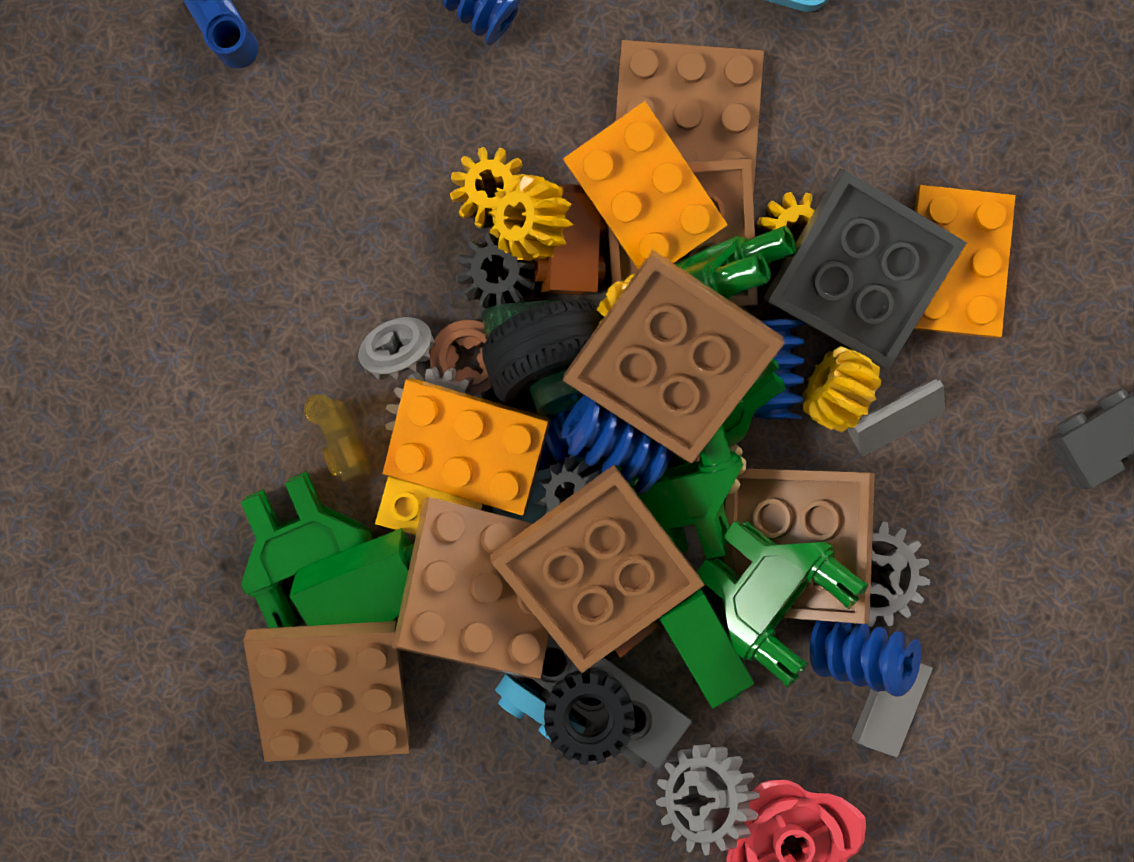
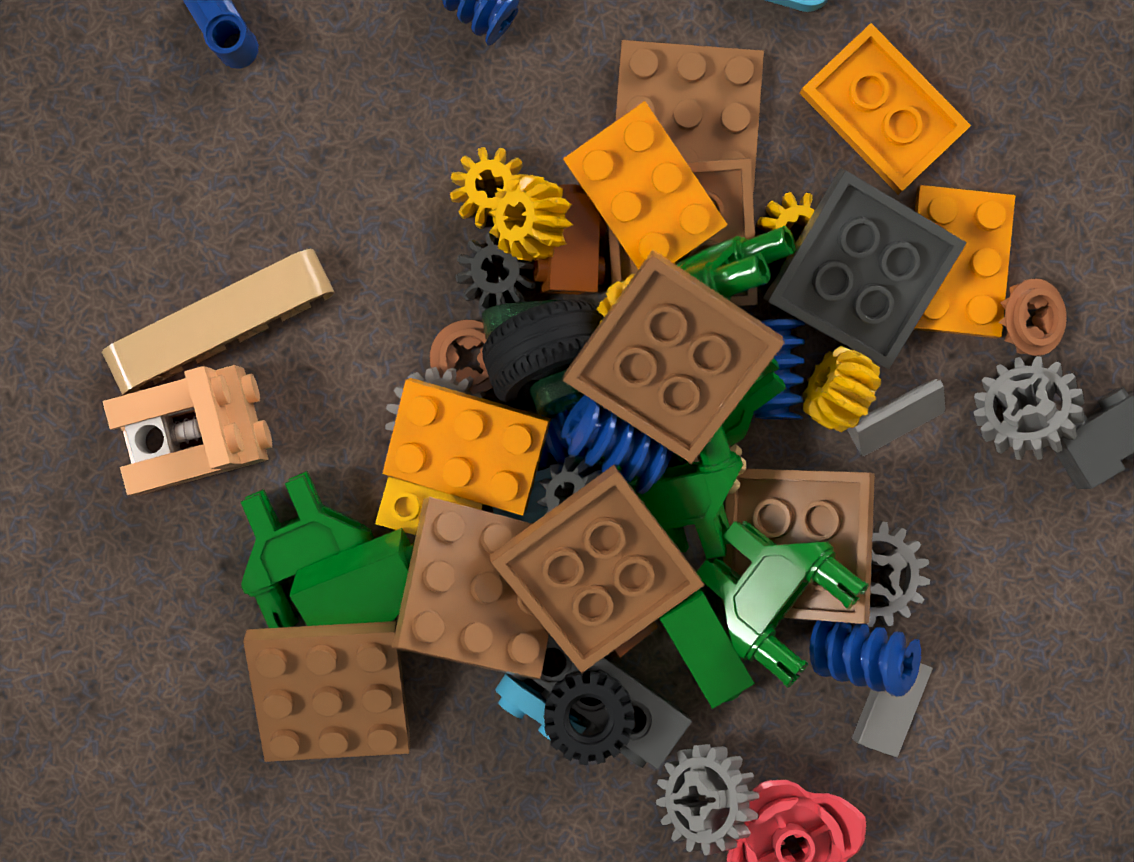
clear yellow plate [304,394,374,482] -> none
light grey gear [358,317,435,381] -> none
none -> tan beam [102,249,335,395]
none -> light nougat brick [102,365,272,495]
none -> light orange plate [800,23,971,195]
none -> light grey gear [974,356,1084,460]
none -> nougat gear [998,279,1067,356]

